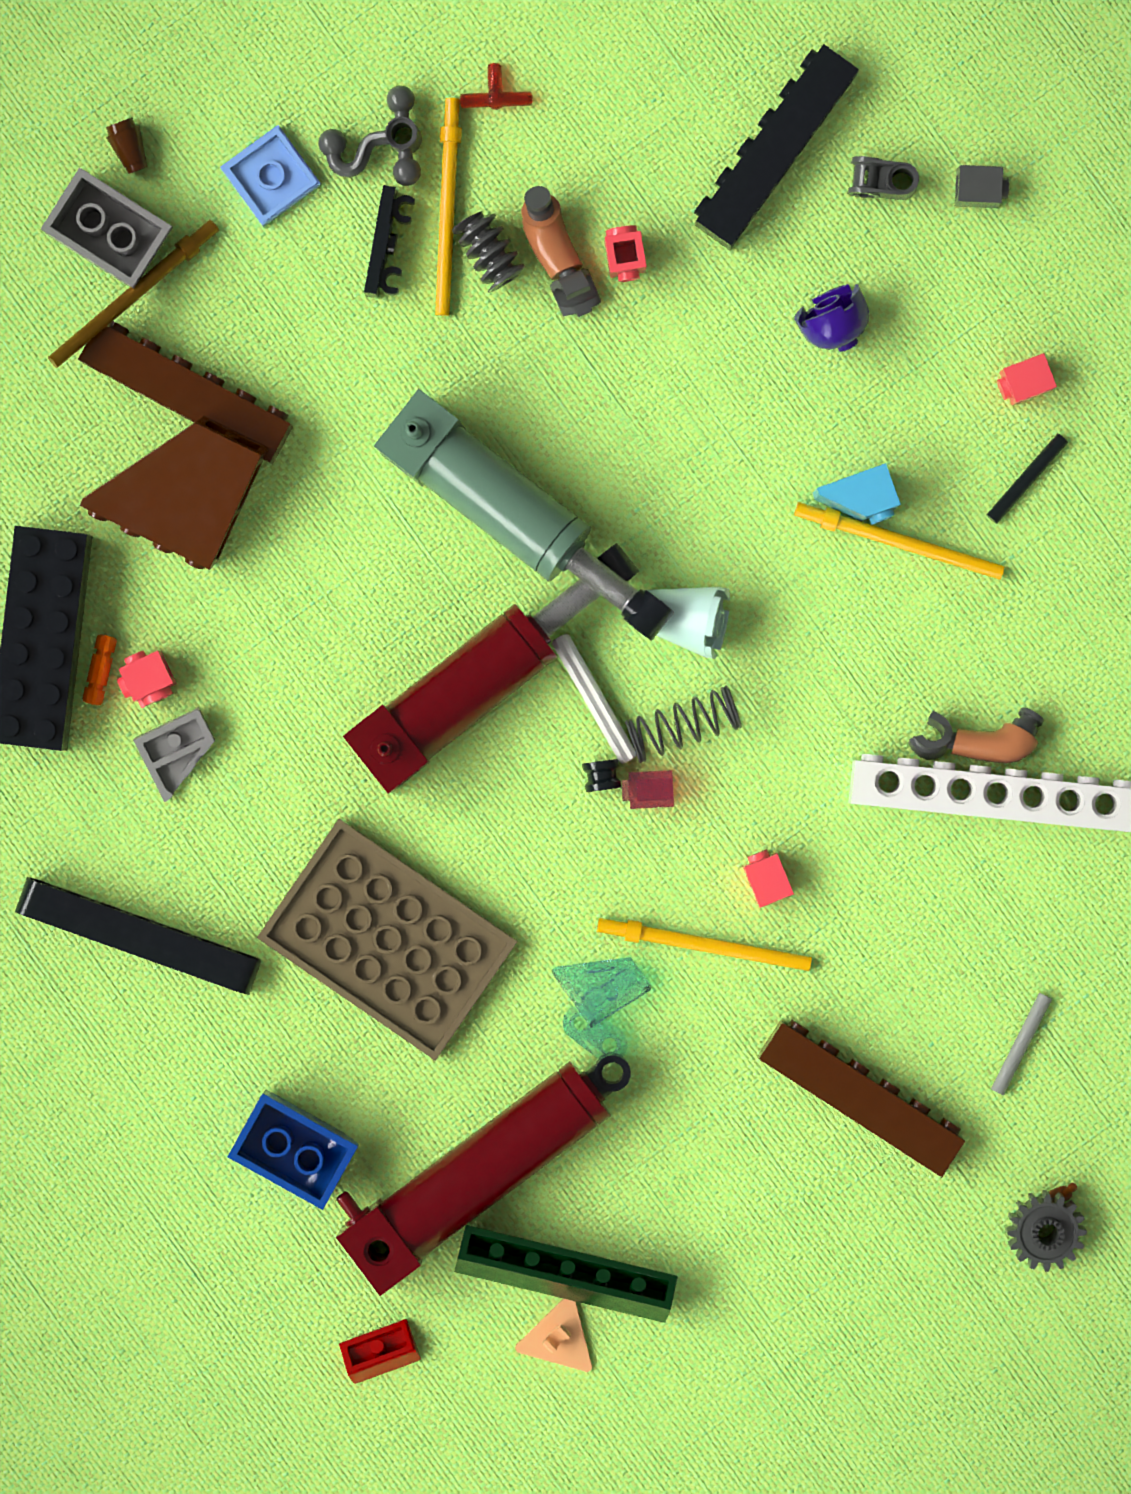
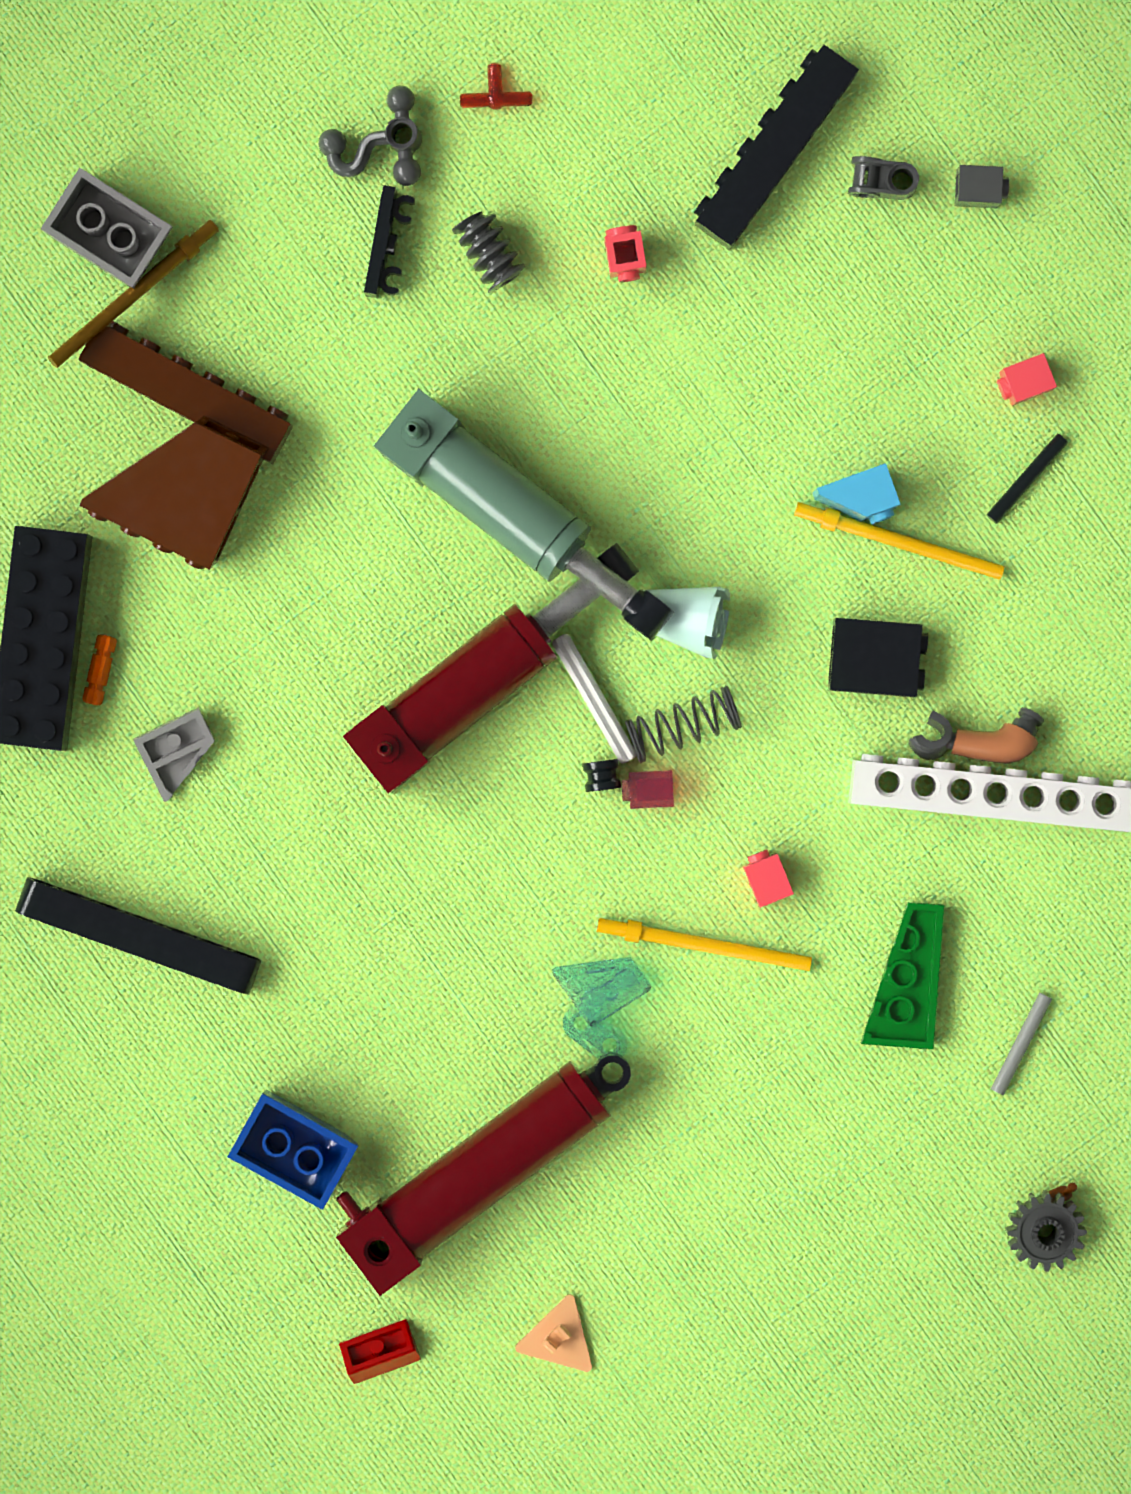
reddish brown cone [106,117,148,174] -> none
coral brick [117,650,177,708] -> none
light blue tile [220,125,321,227] -> none
dark tan plate [257,818,518,1061] -> none
yellow bar [435,98,462,316] -> none
dark green brick [454,1225,678,1323] -> none
piece [521,186,601,317] -> none
reddish brown brick [757,1019,965,1178] -> none
dark purple cylinder [794,284,869,352] -> none
none -> black brick [827,618,928,698]
none -> green wing [860,902,944,1049]

